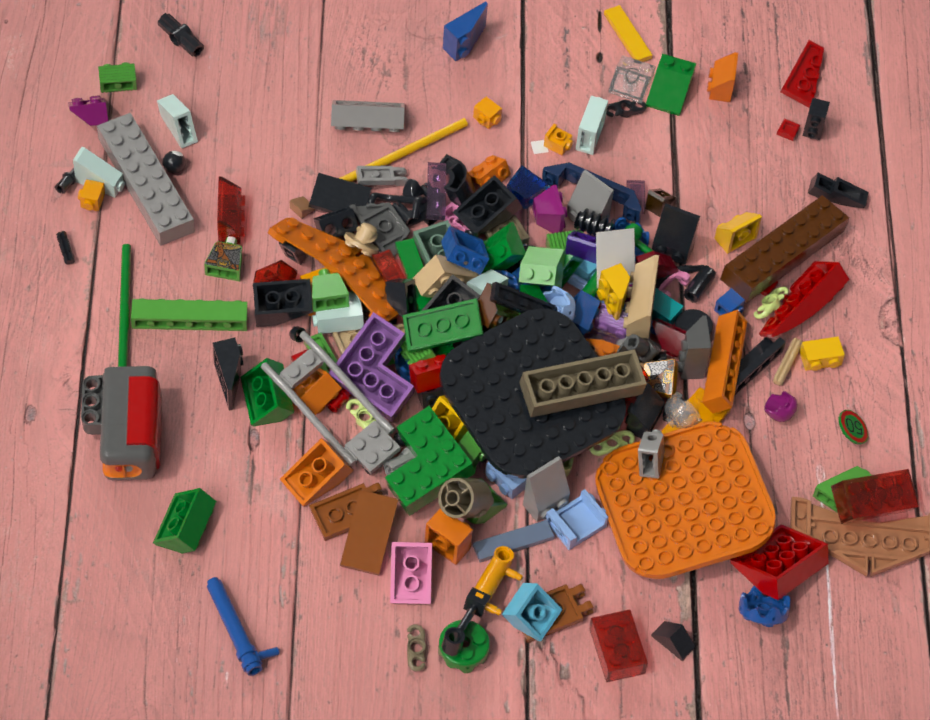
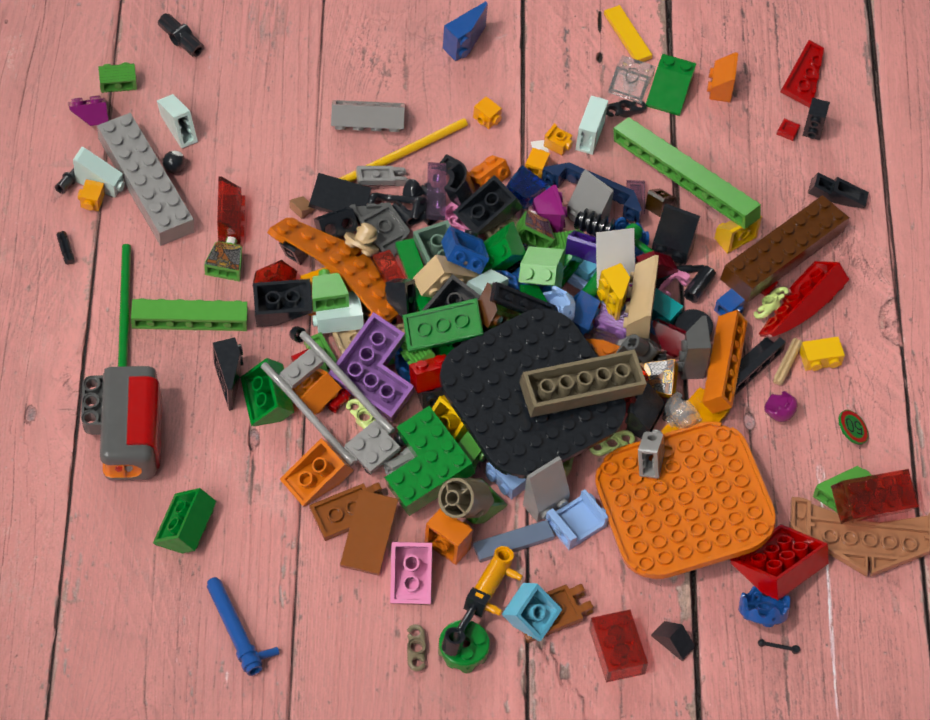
none -> torso [516,211,555,248]
none -> light orange brick [524,148,550,179]
none -> bright green brick [613,117,761,229]
none -> black hinge [758,639,800,654]

